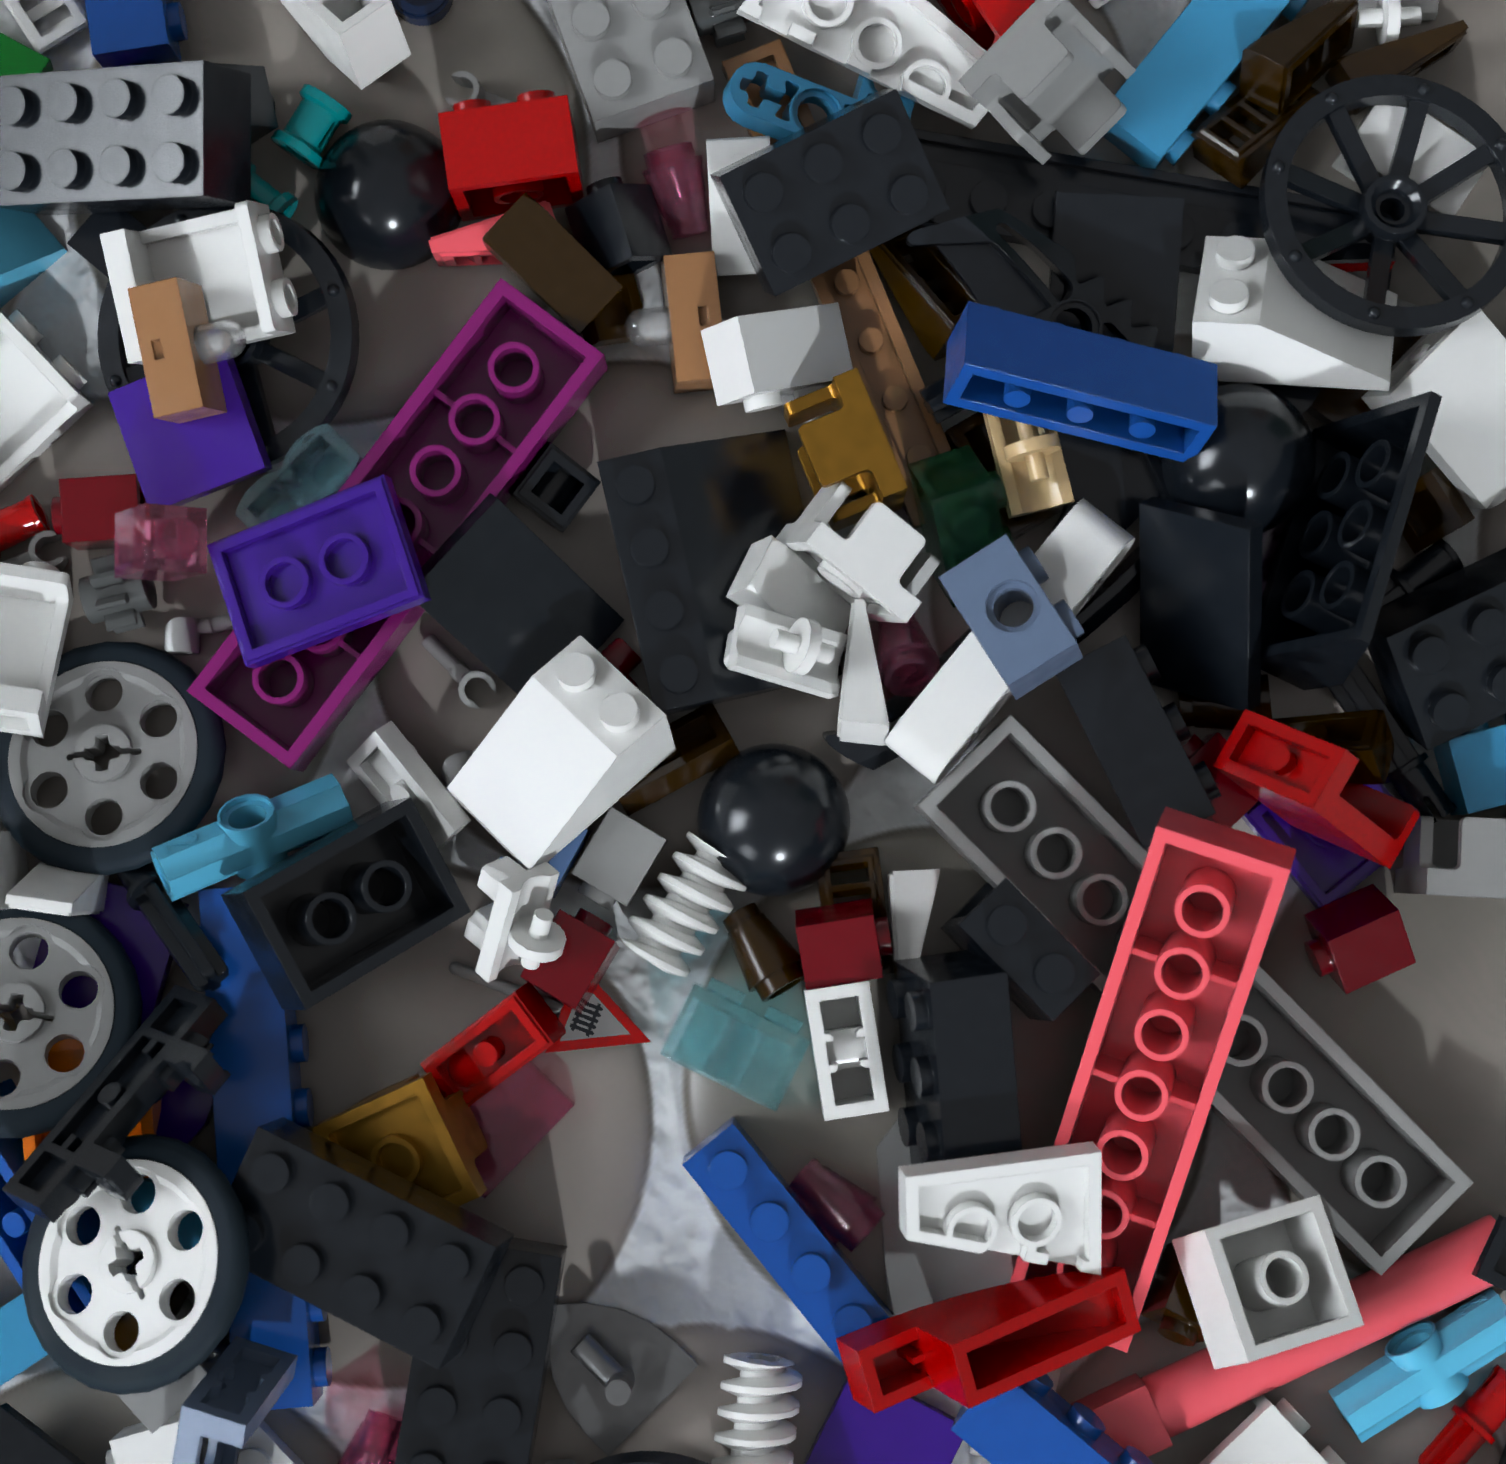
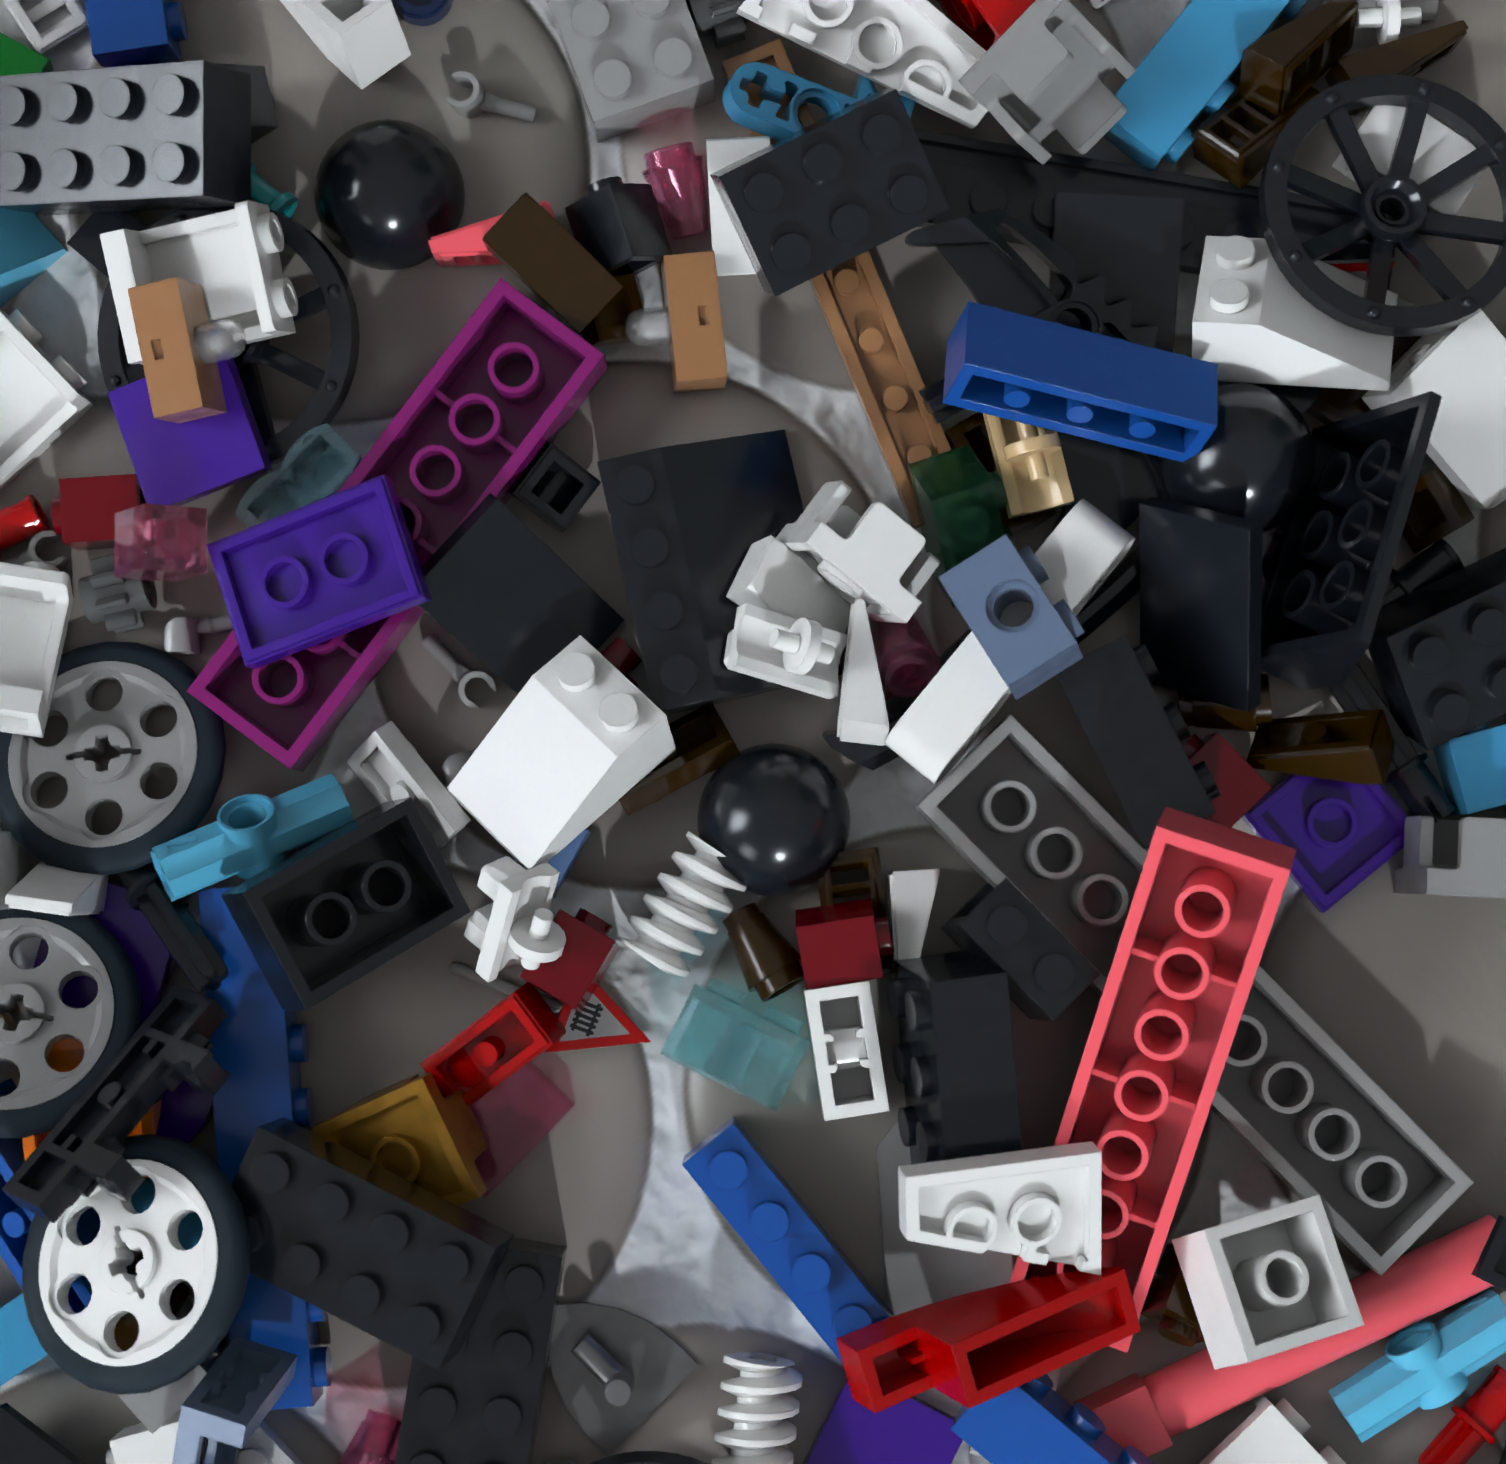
teal bush [271,84,352,169] -> none
red brick [438,90,585,222] -> none
light grey brick [571,807,668,910] -> none
white brick [701,302,853,413] -> none
pearl gold panel [784,368,908,531] -> none
clear pink cone [789,1158,885,1253] -> none
dark brown slope [869,226,977,361] -> none
red panel [1213,709,1420,869] -> none
dark red brick [1304,884,1416,994] -> none

